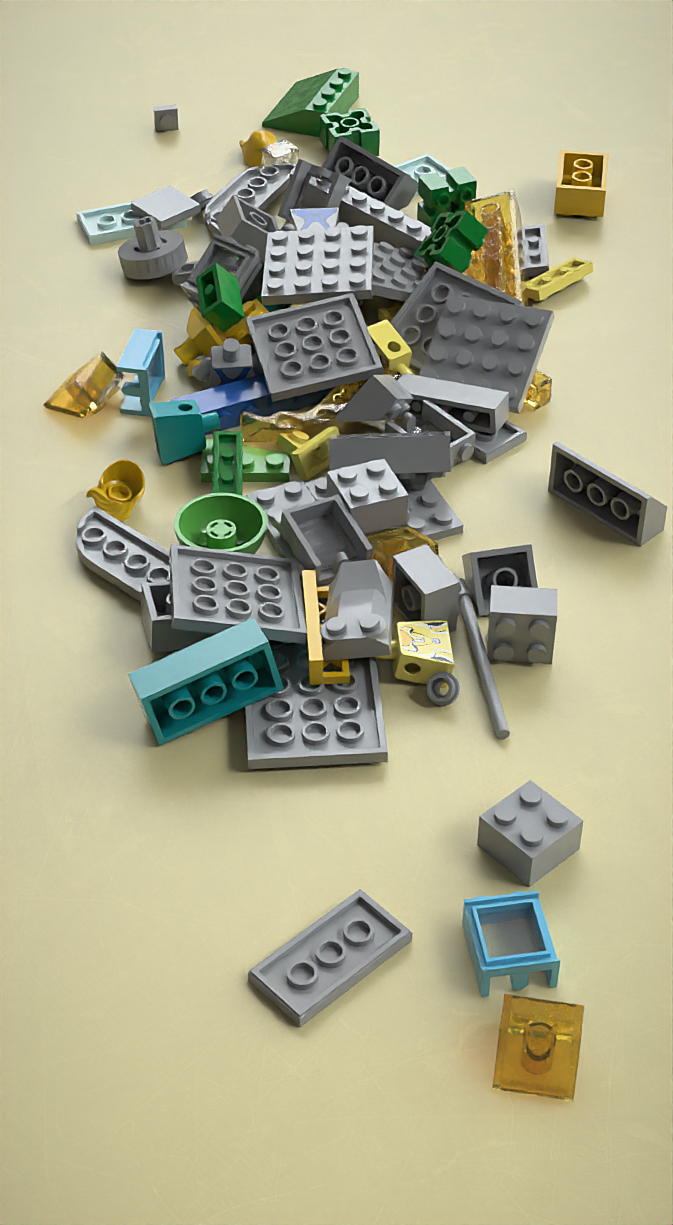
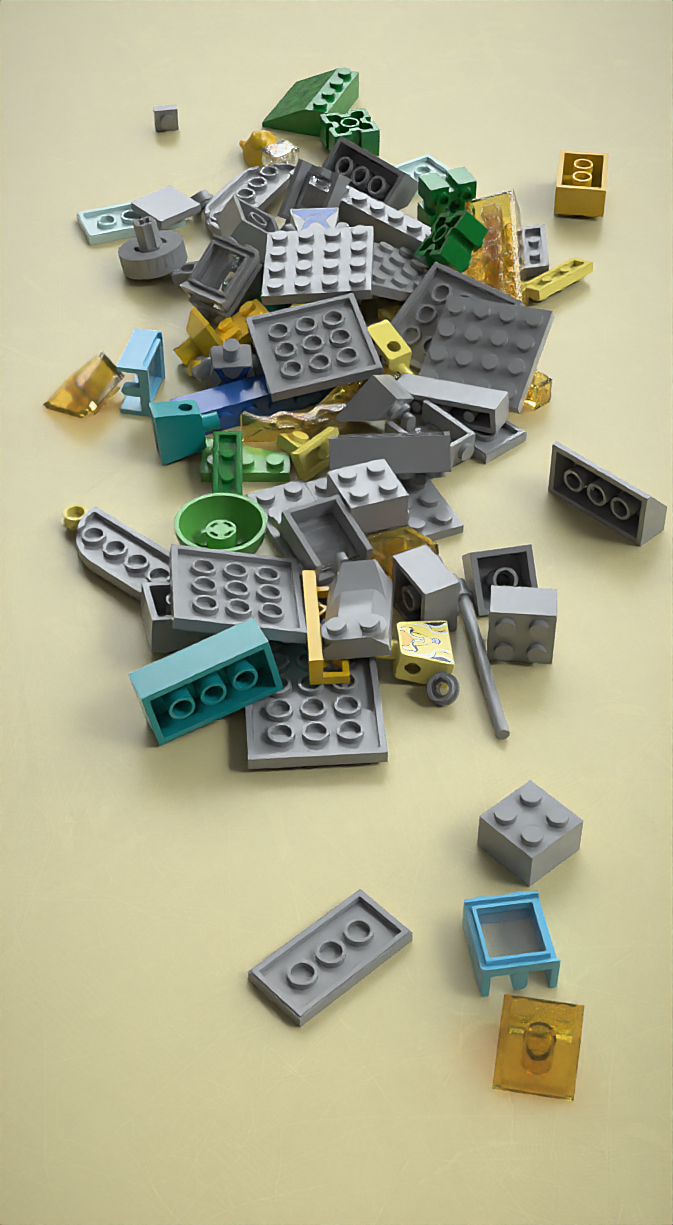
yellow hair [86,459,145,522] -> none
green brick [196,263,245,332] -> none
none -> light yellow plate [61,504,88,532]

